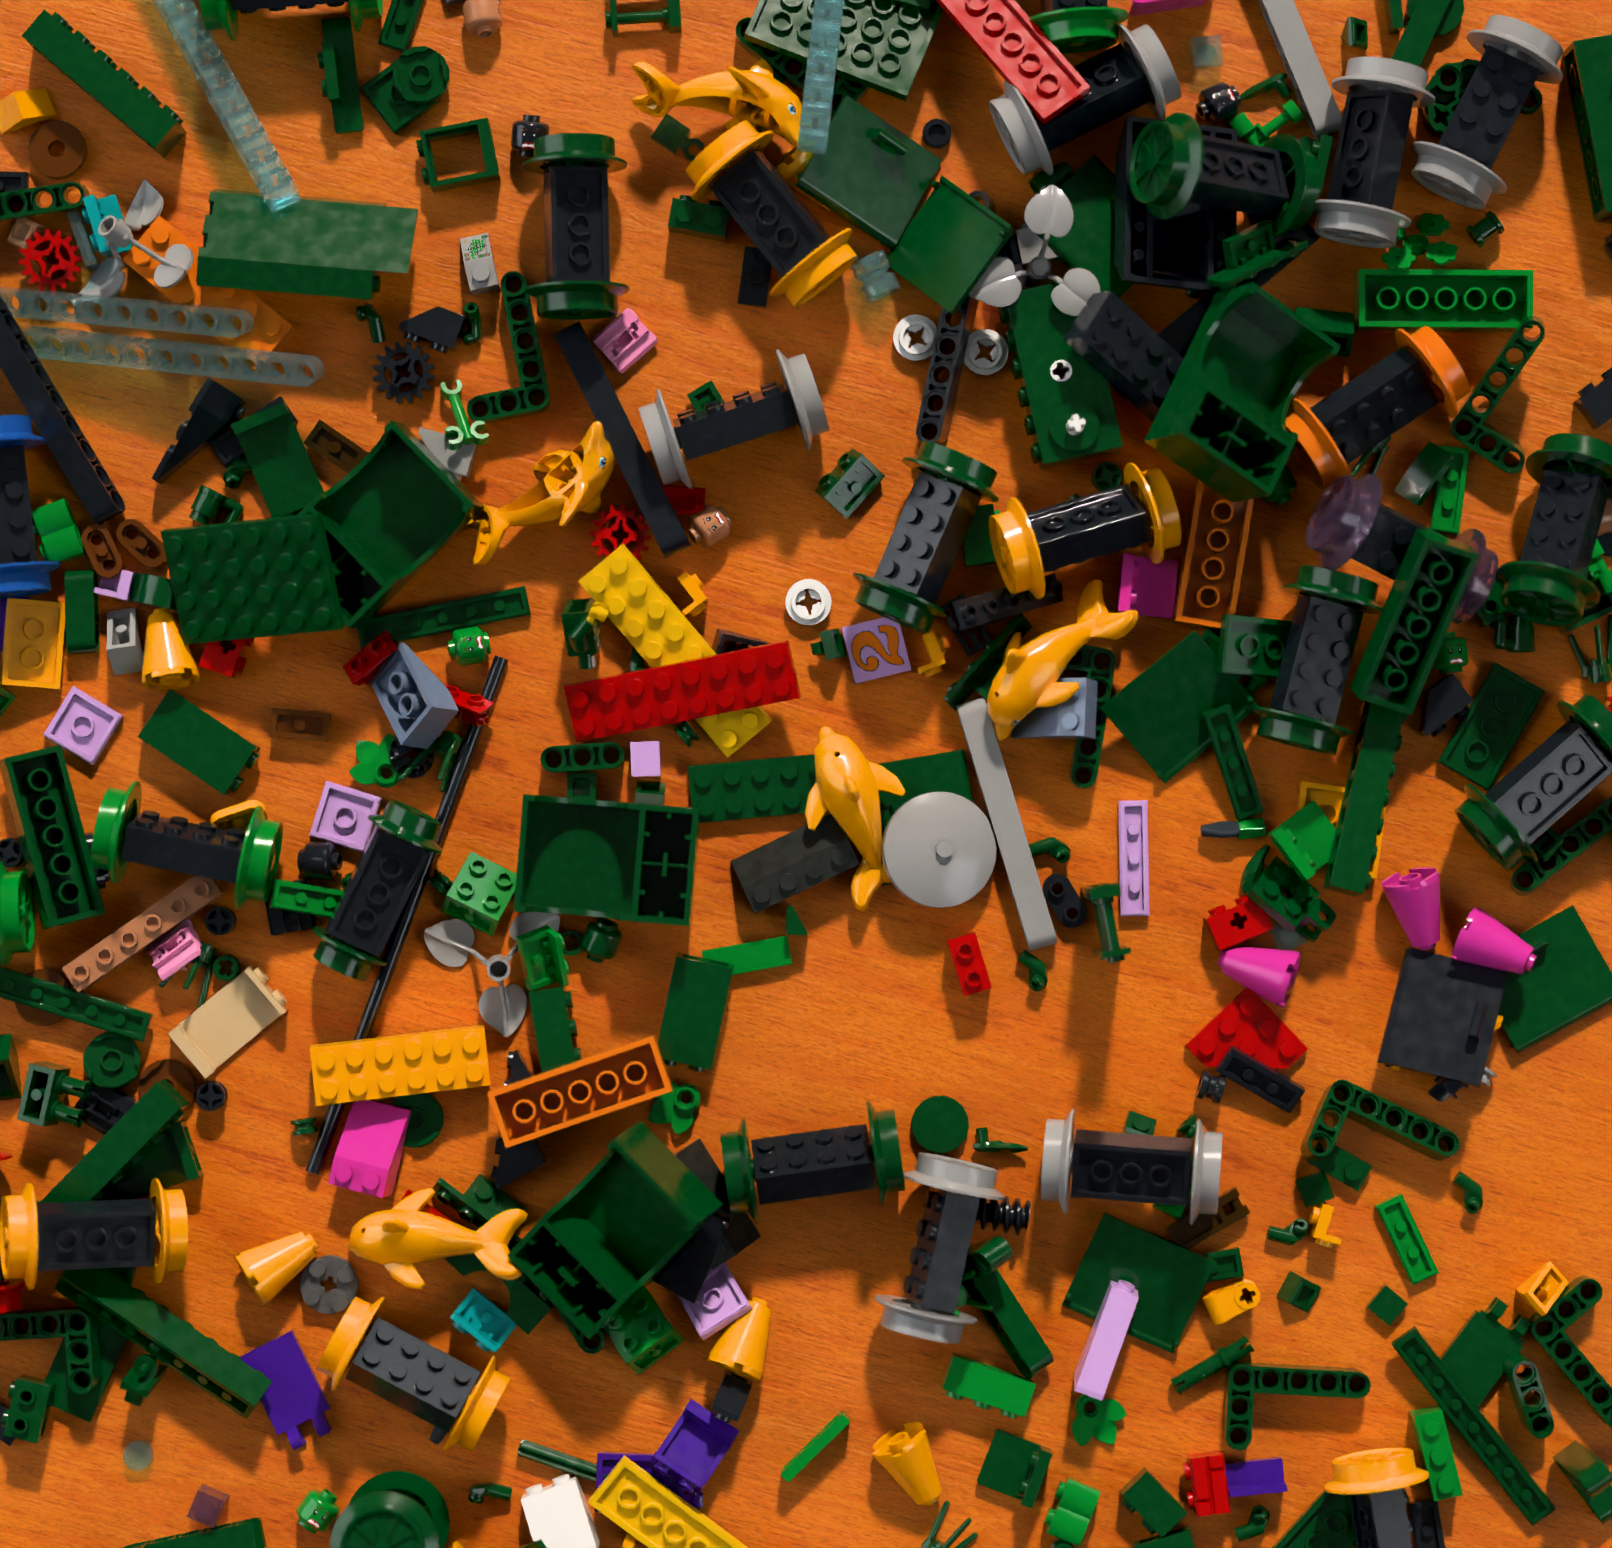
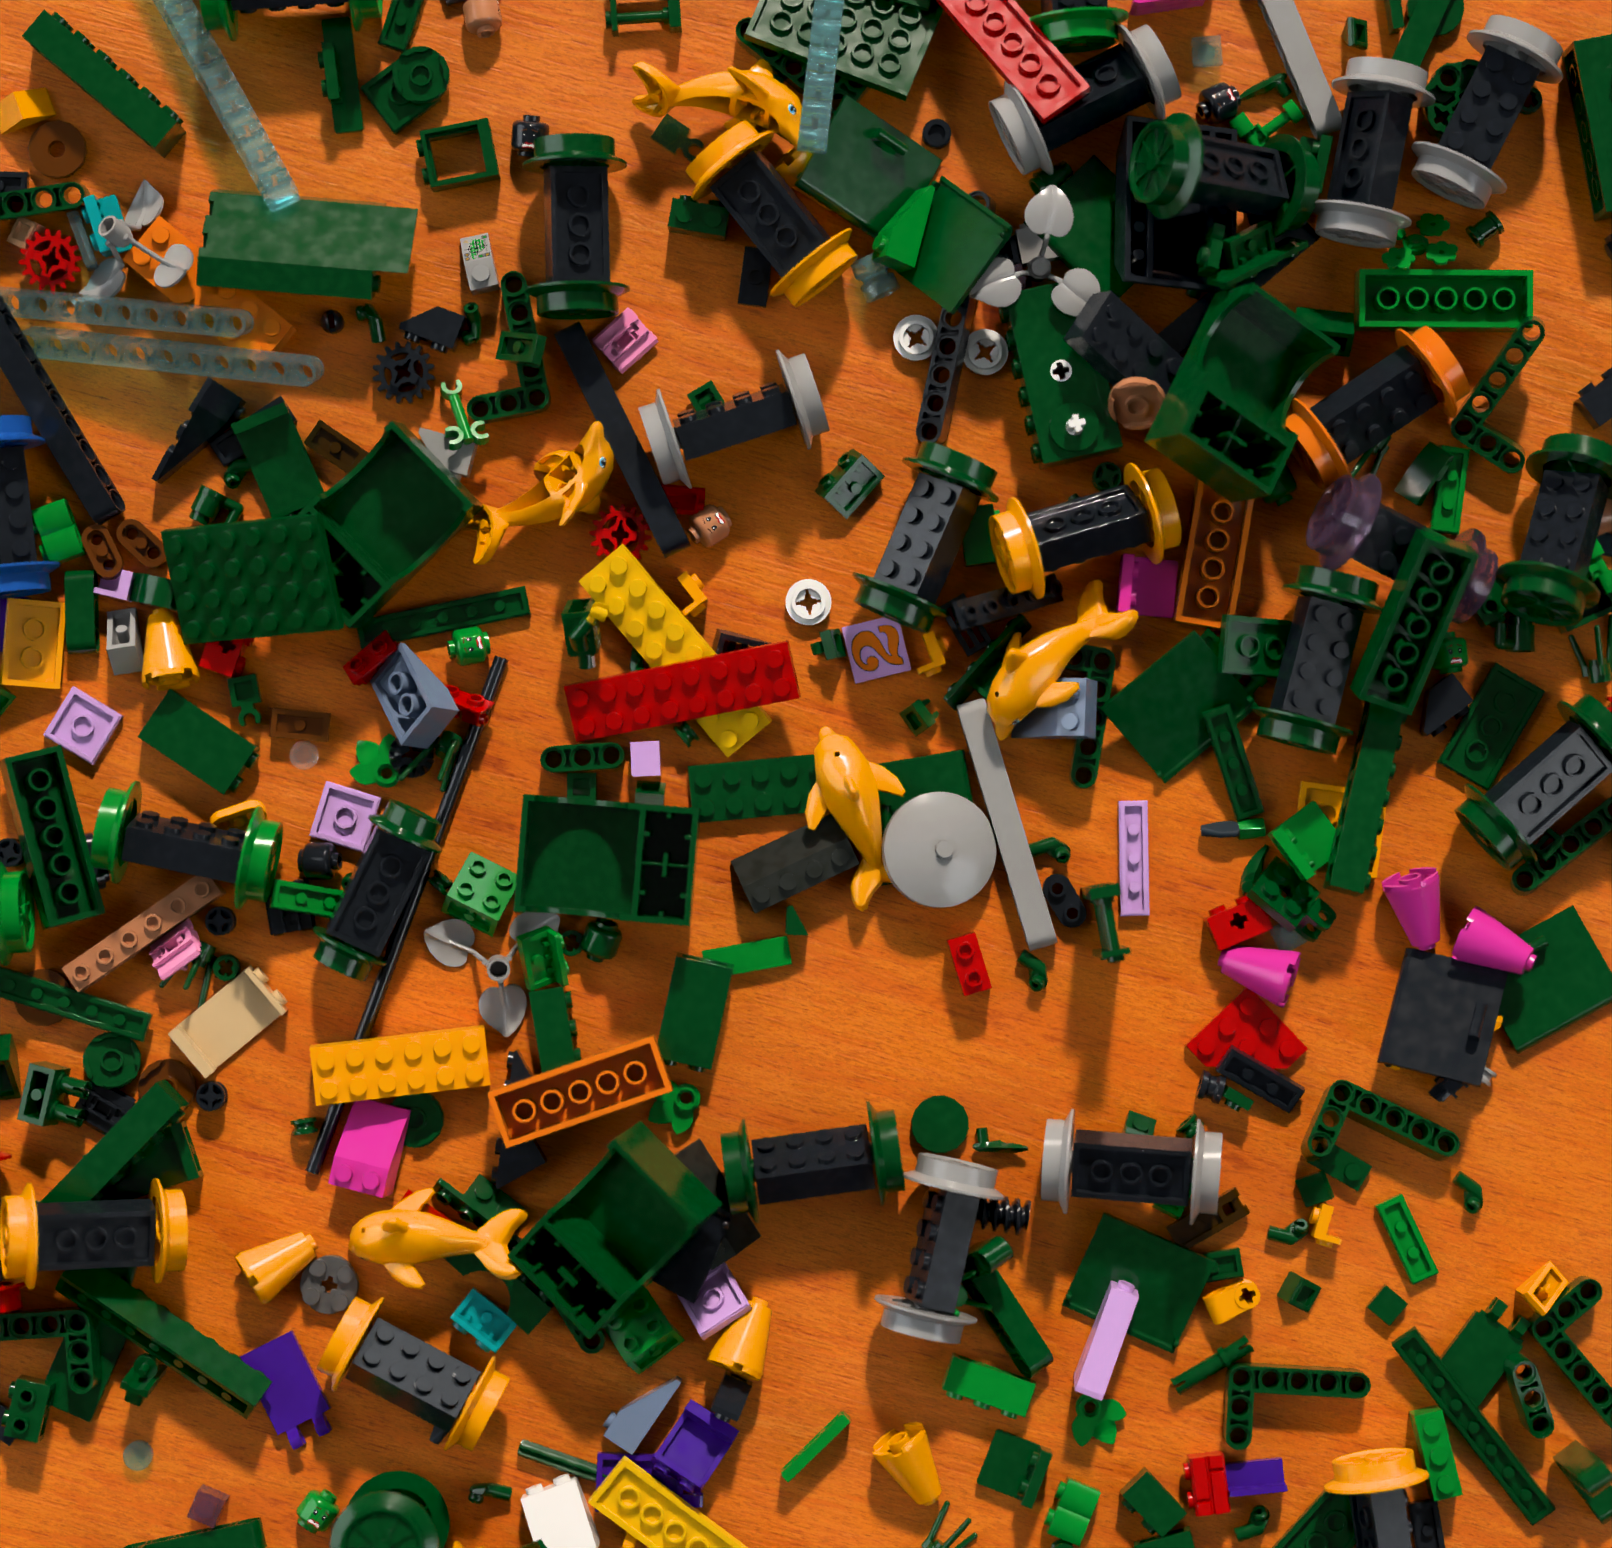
none -> dark green plate [227,674,262,727]
none -> clear plate [289,741,319,770]
none -> black hinge [320,310,344,334]
none -> dark green slope [495,331,547,368]
none -> sand blue slope [602,1376,682,1455]
none -> green slope [871,185,935,272]
none -> dark green tile [899,698,939,736]
none -> nougat tile [1108,377,1166,430]
none -> dark green plate [1196,222,1225,278]
none -> dark green plate [1222,1085,1254,1112]

